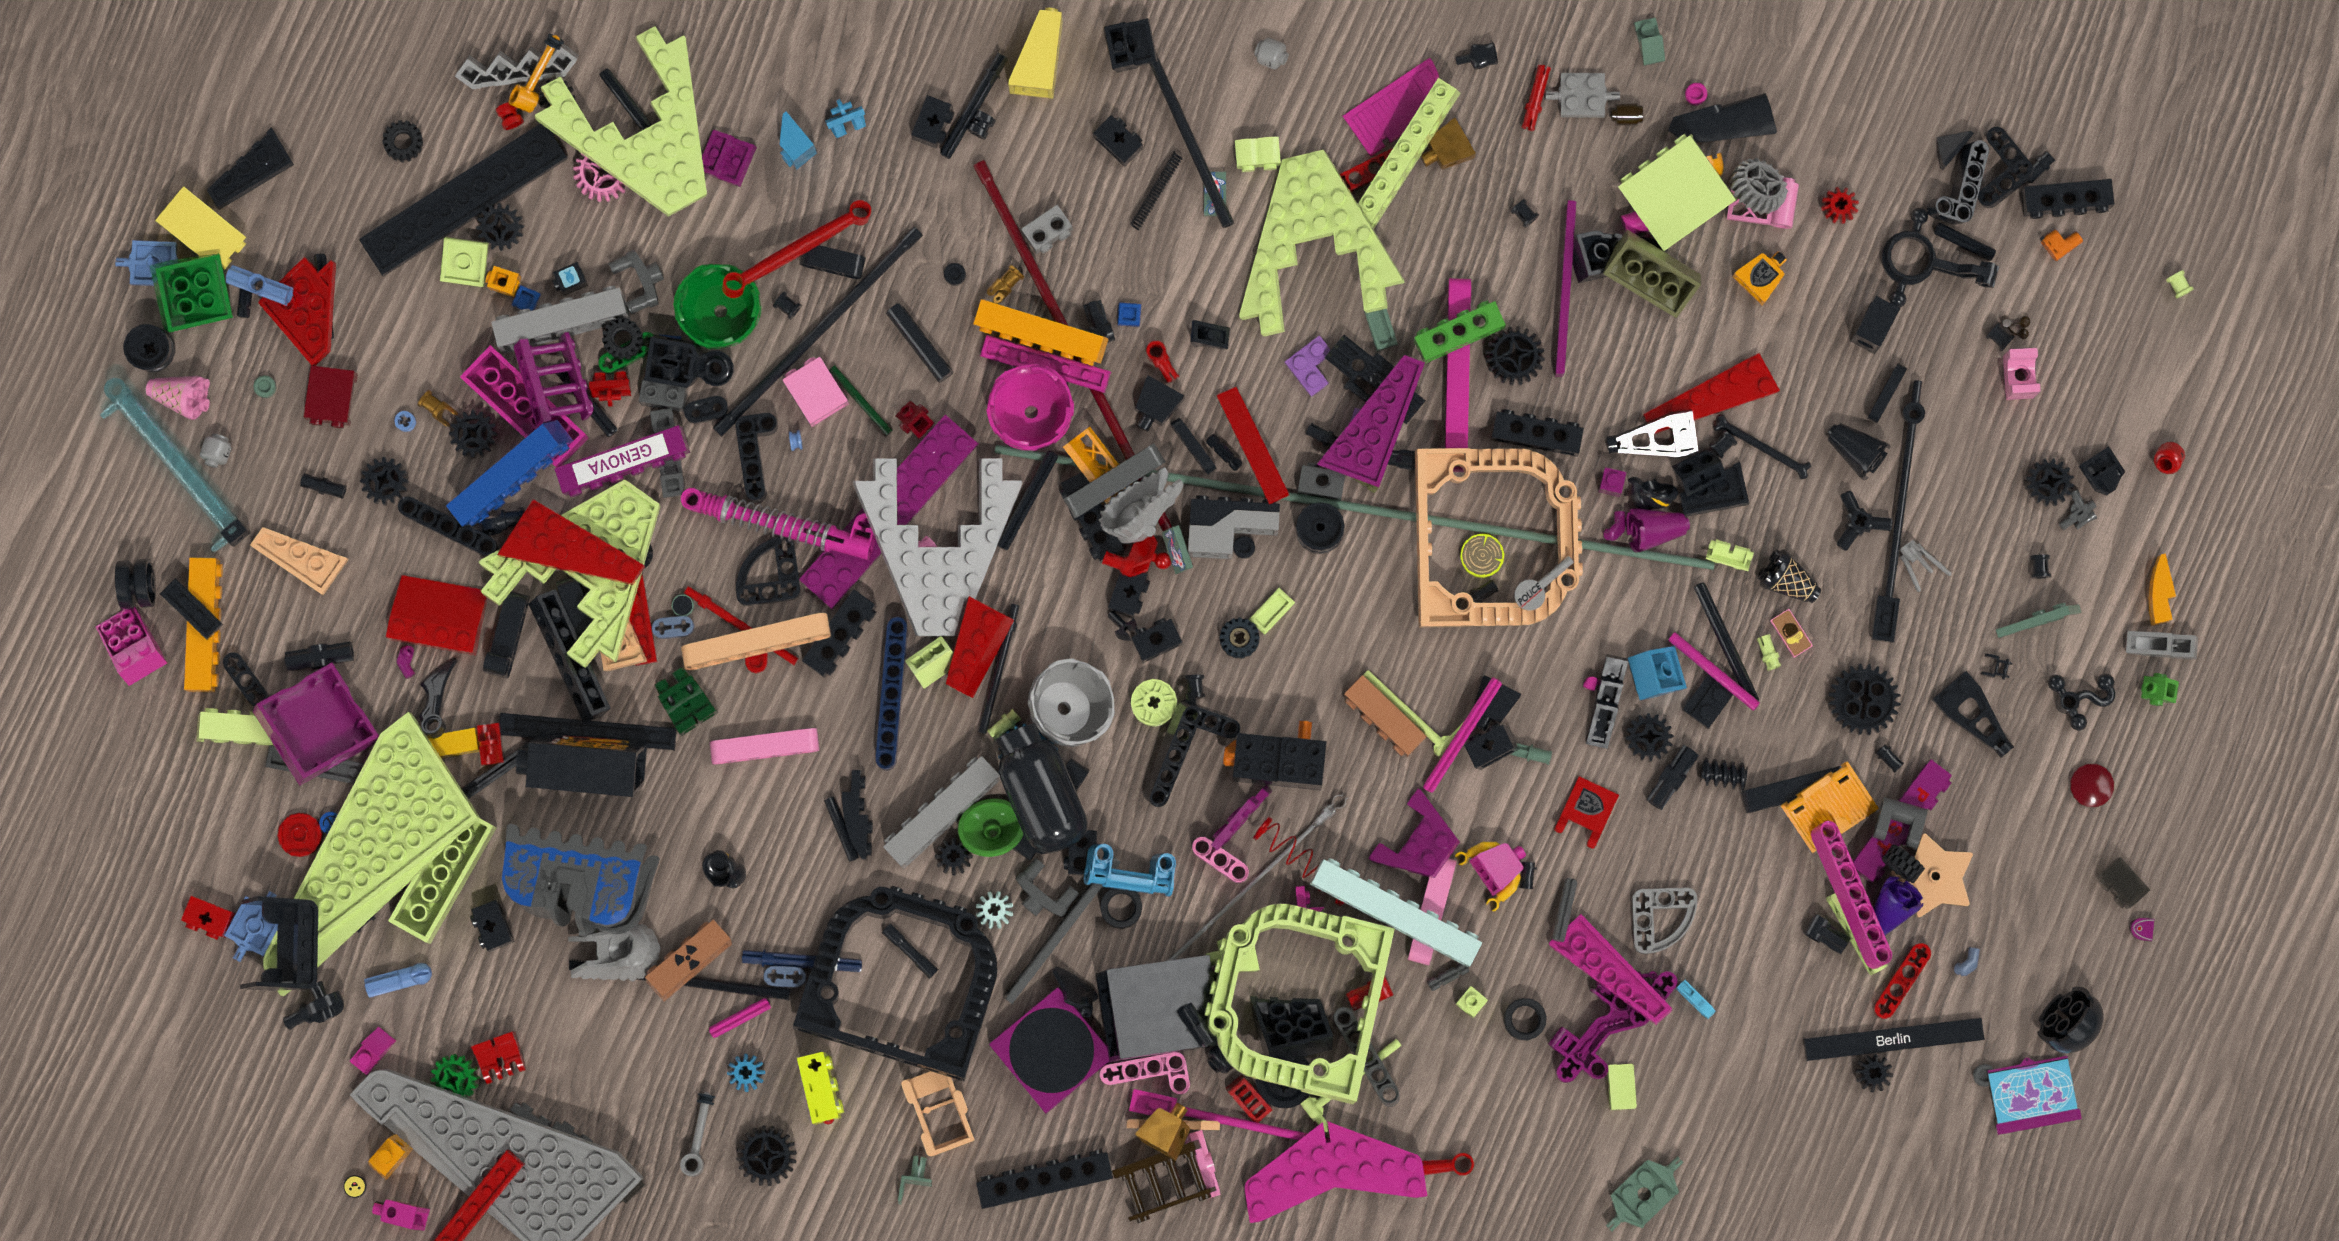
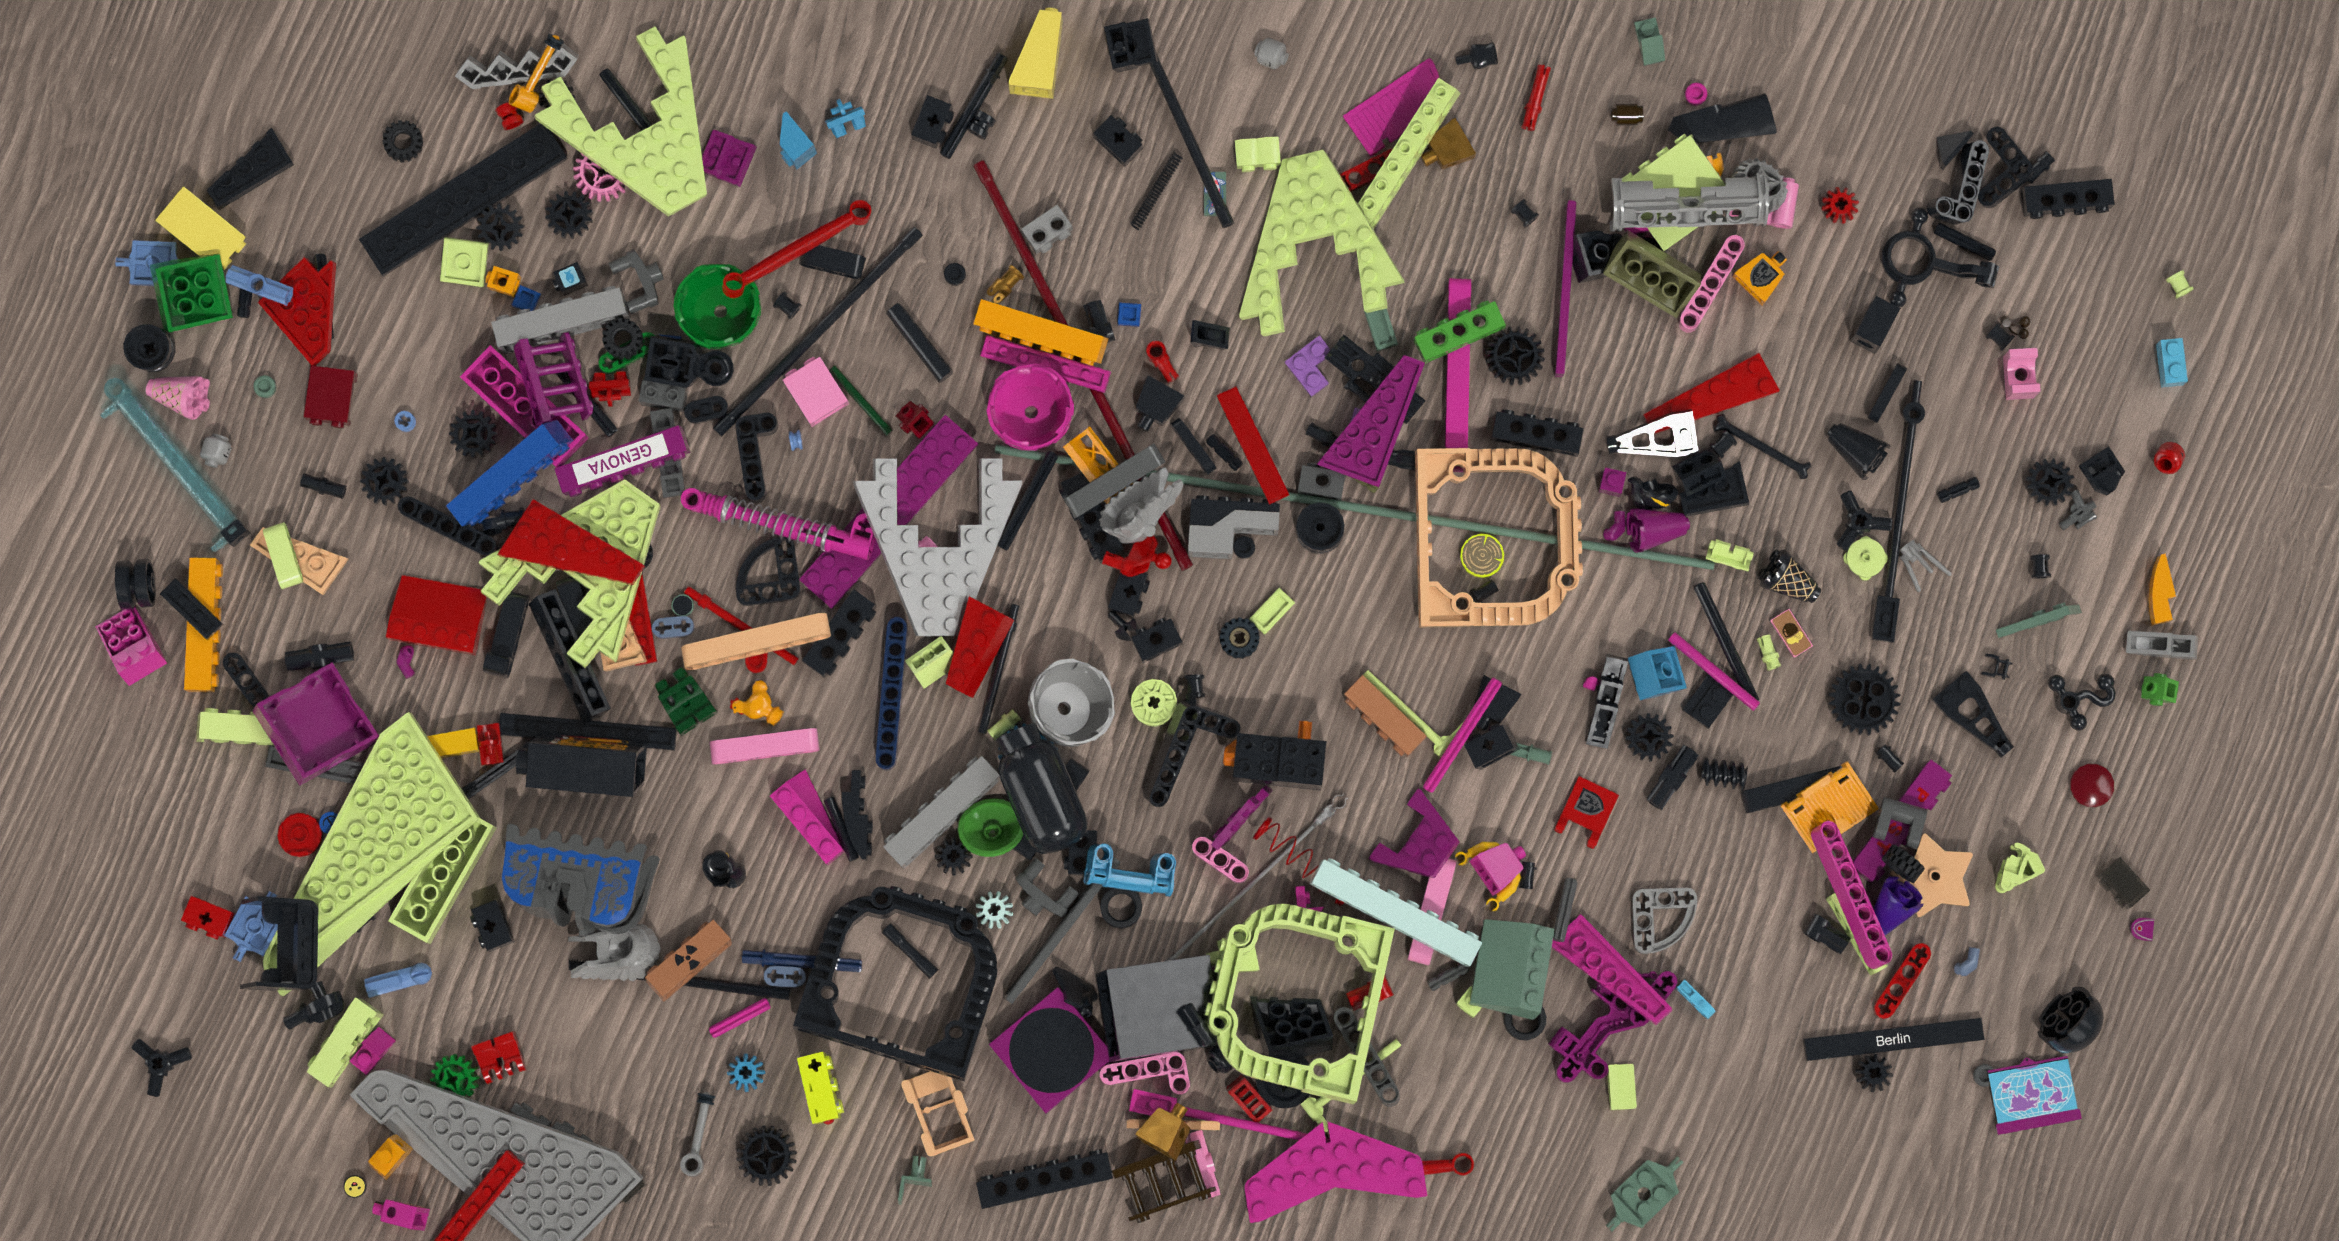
pearl gold piece [417,390,458,427] -> none
black piece [419,658,457,739] -> none
sand green tile [1162,525,1193,574] -> none
light grey piece [1514,556,1574,611] -> none
light grey plate [1545,73,1620,118] -> none
orange piece [2040,229,2083,261] -> none
none -> black bush [131,1039,192,1097]
none -> yellowish green beam [263,522,303,589]
none -> yellowish green wedge [307,997,384,1088]
none -> black gear [545,191,594,239]
none -> light orange animal [730,680,784,726]
none -> dark pink wedge [770,769,845,865]
none -> sand green slope [1469,919,1554,1020]
none -> light grey piece [1609,173,1769,232]
none -> bright pink beam [1678,235,1745,333]
none -> yellowish green piece [1843,536,1888,581]
none -> black axle [1937,477,1980,503]
none -> yellowish green piece [1995,843,2045,893]
none -> medium azure brick [2156,338,2188,388]

